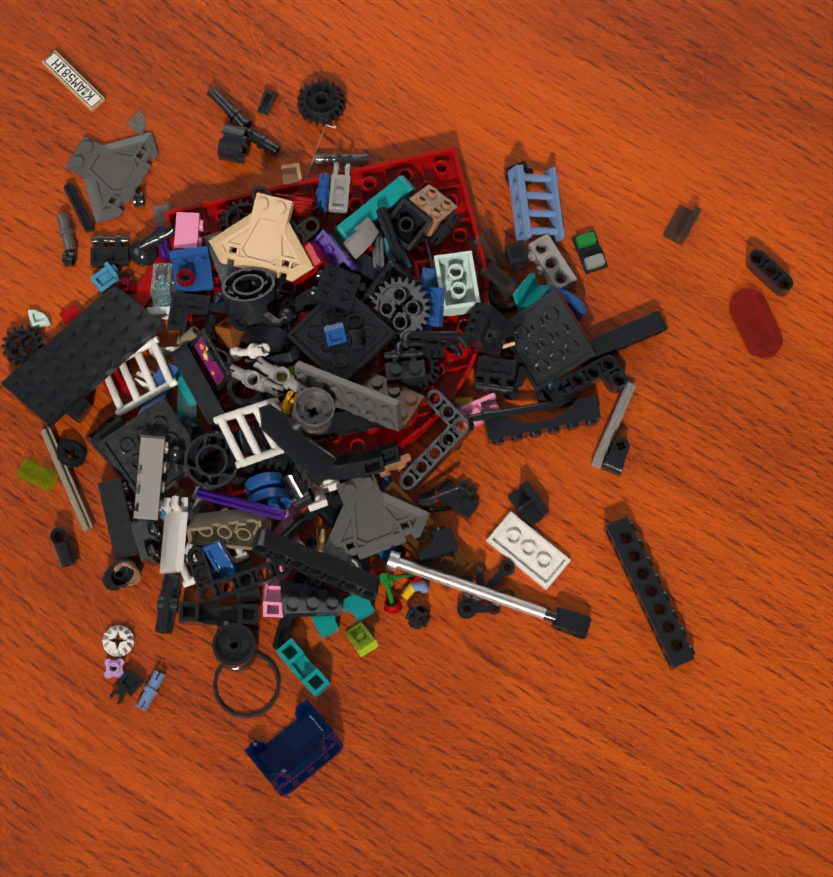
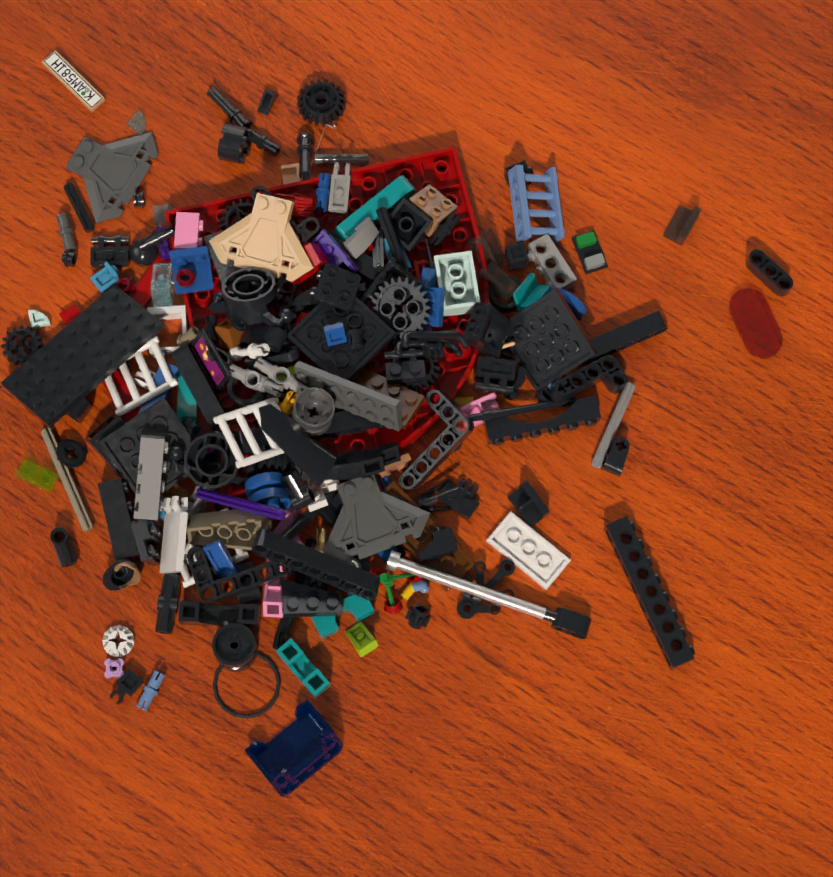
black plate [167,292,211,332] -> none
none -> black pin [297,133,313,180]

